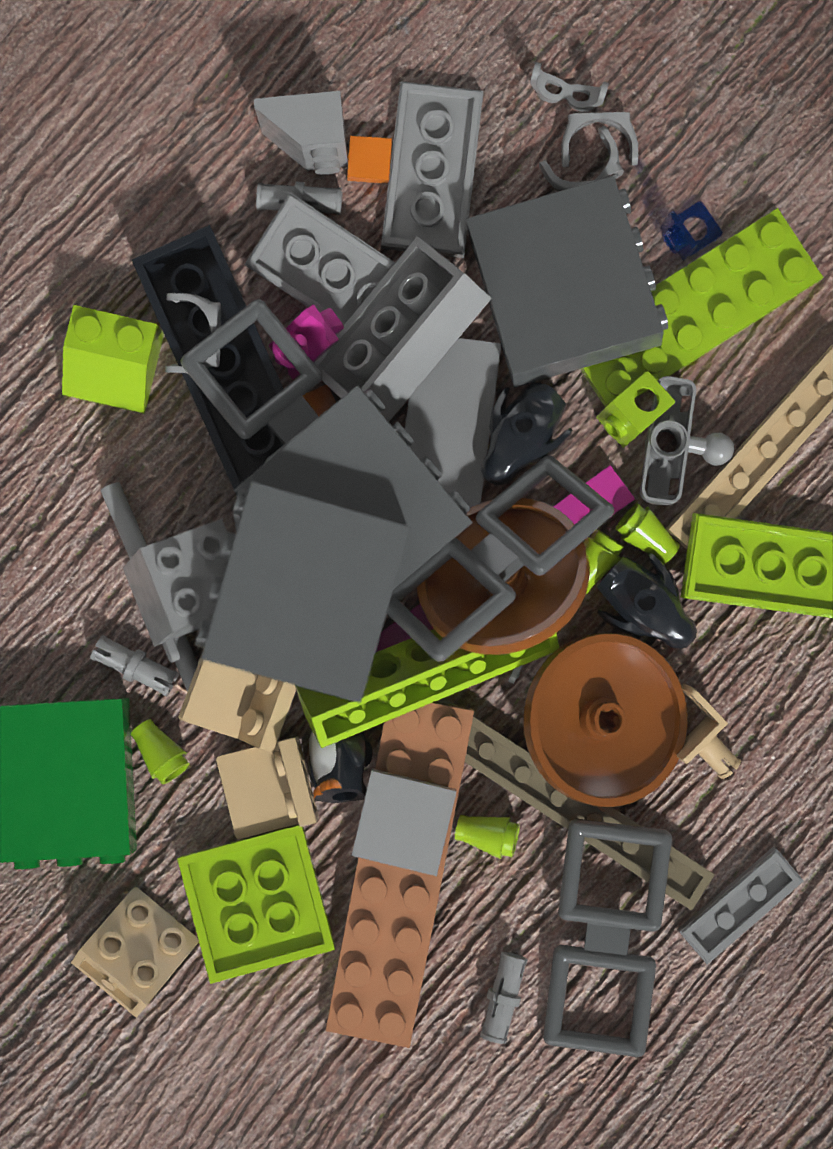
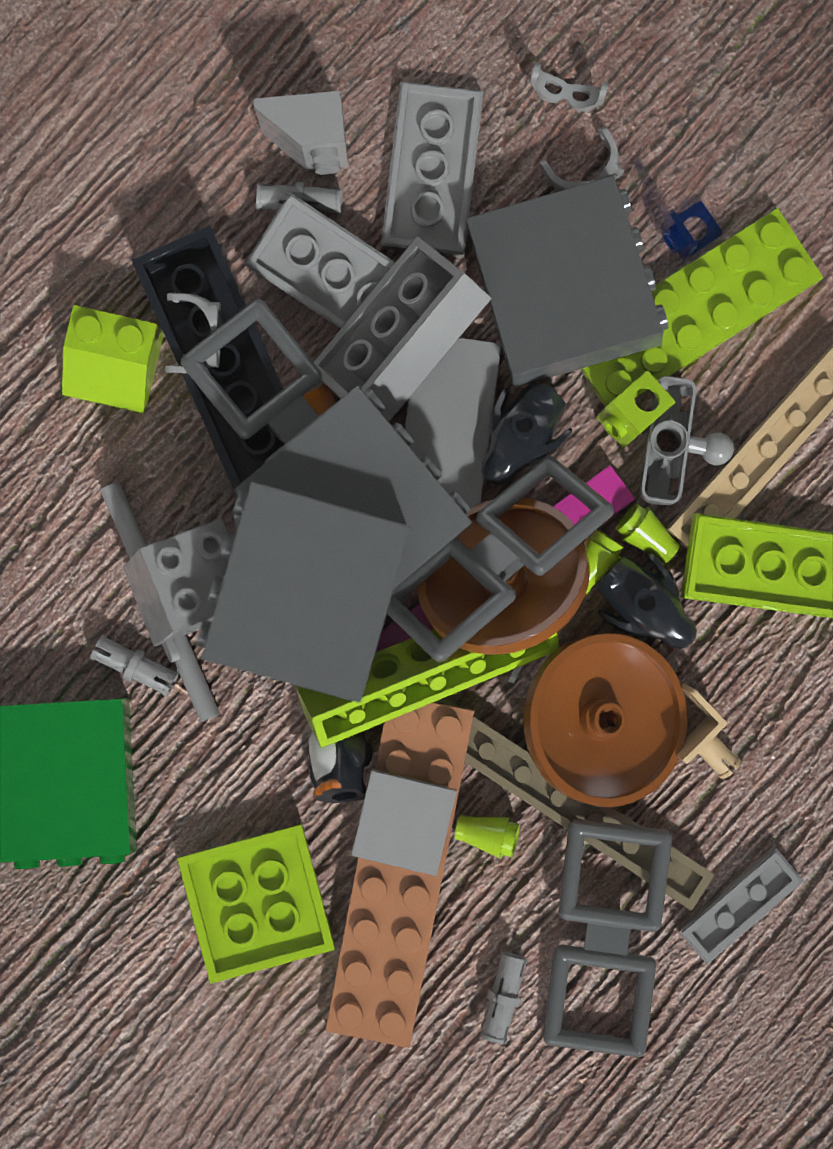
tan bracket [71,887,199,1018] -> none
lime cone [130,719,190,785] -> none
tan bracket [179,649,296,753] -> none
tan bracket [216,735,319,839] -> none
dark pink hips [268,304,344,379] -> none
orange tile [347,136,392,184] -> none
light grey cap [561,112,638,167] -> none

